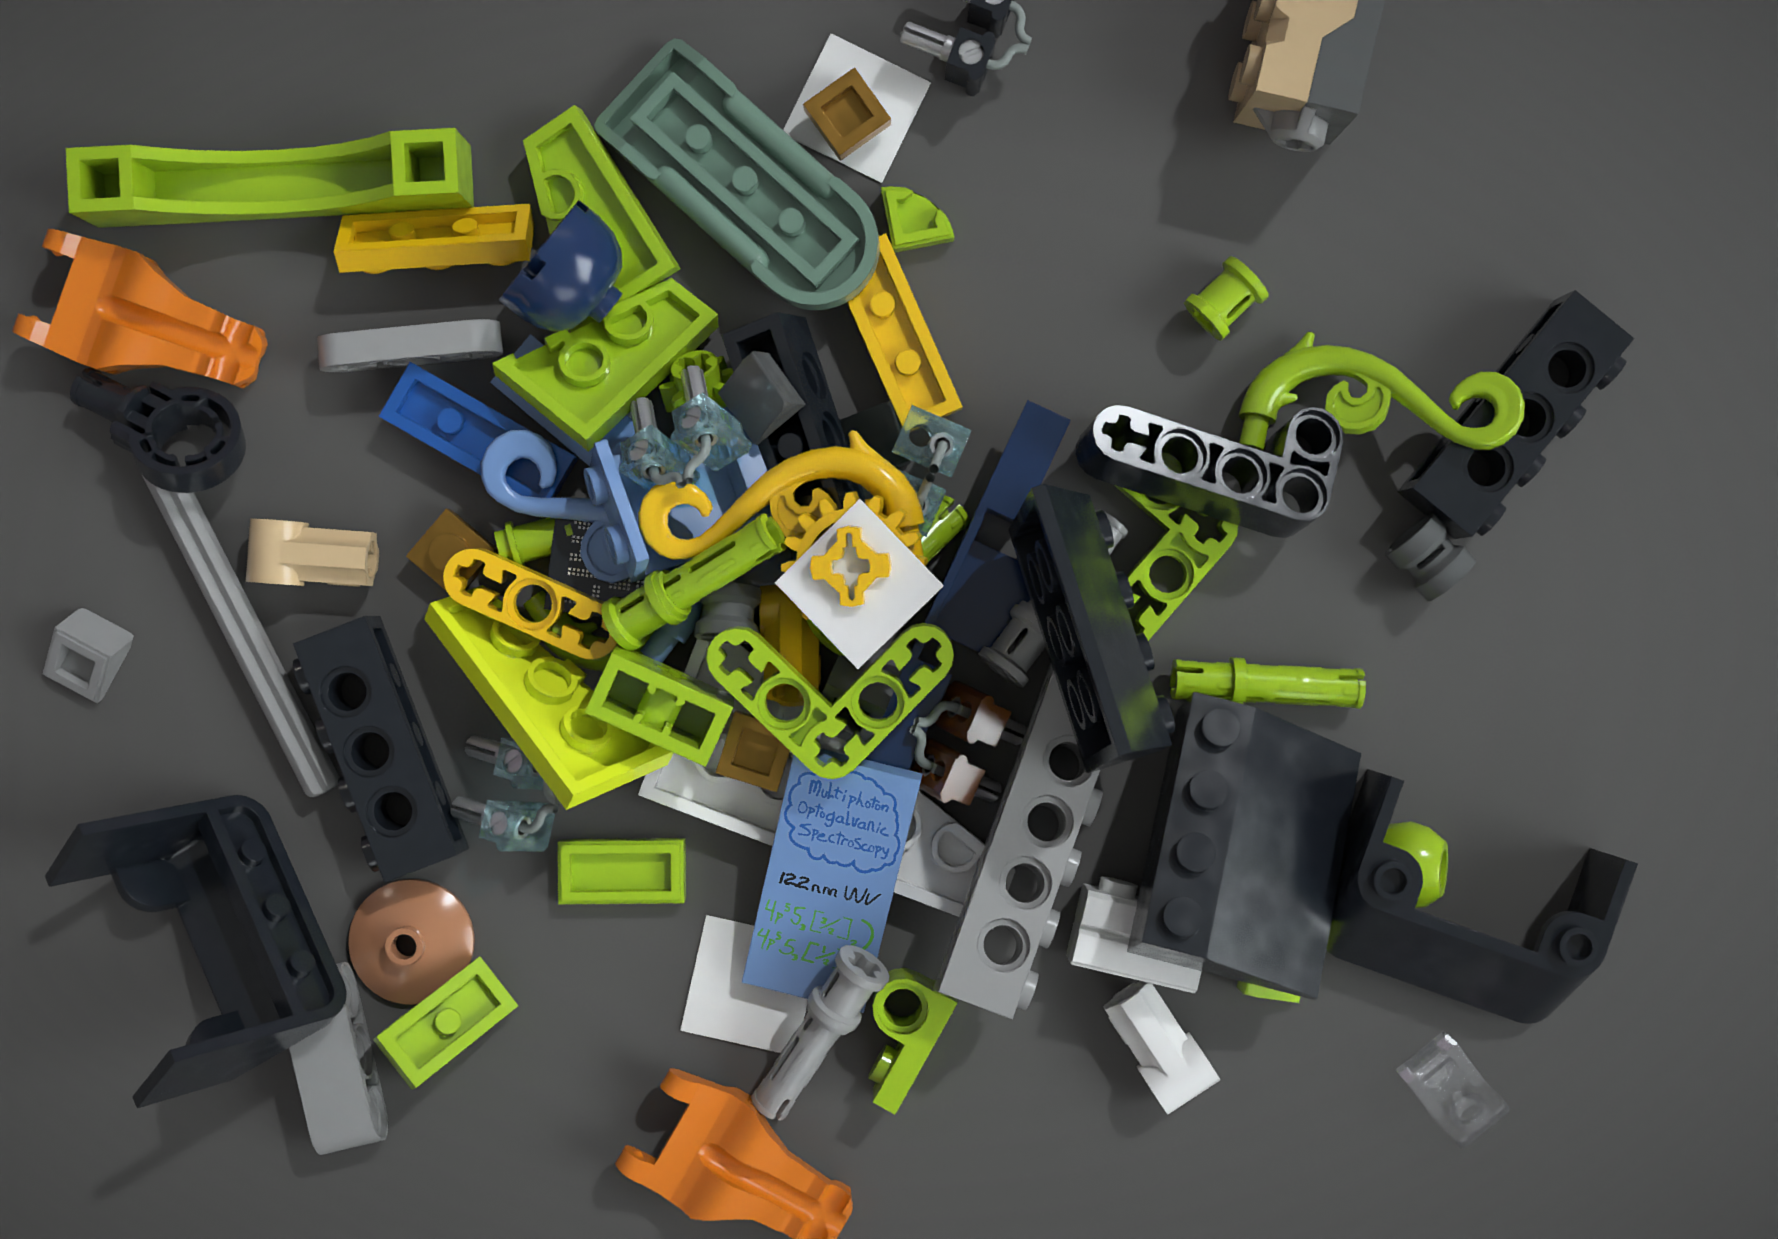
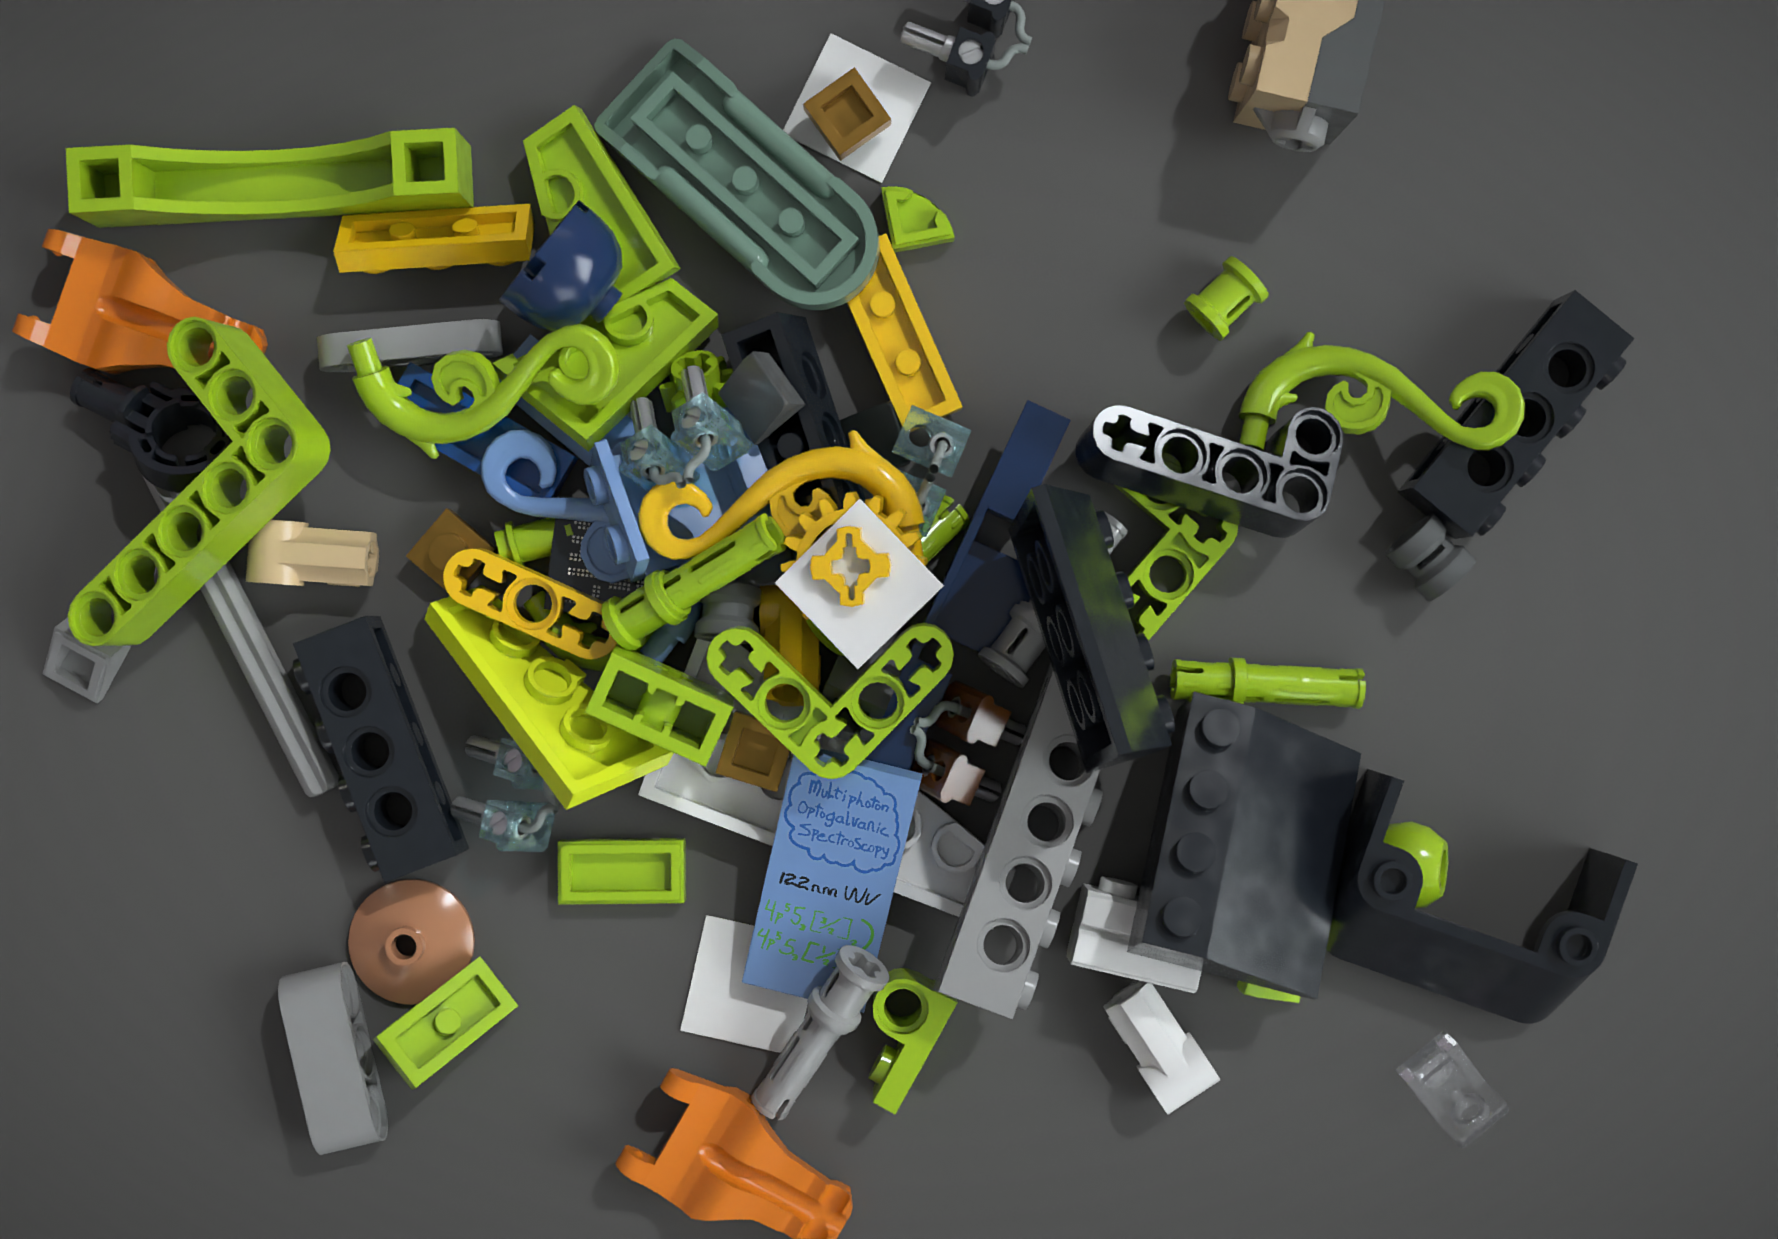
black windscreen [45,795,347,1109] -> none
none -> lime beam [68,317,331,646]
none -> lime plant [347,324,620,459]

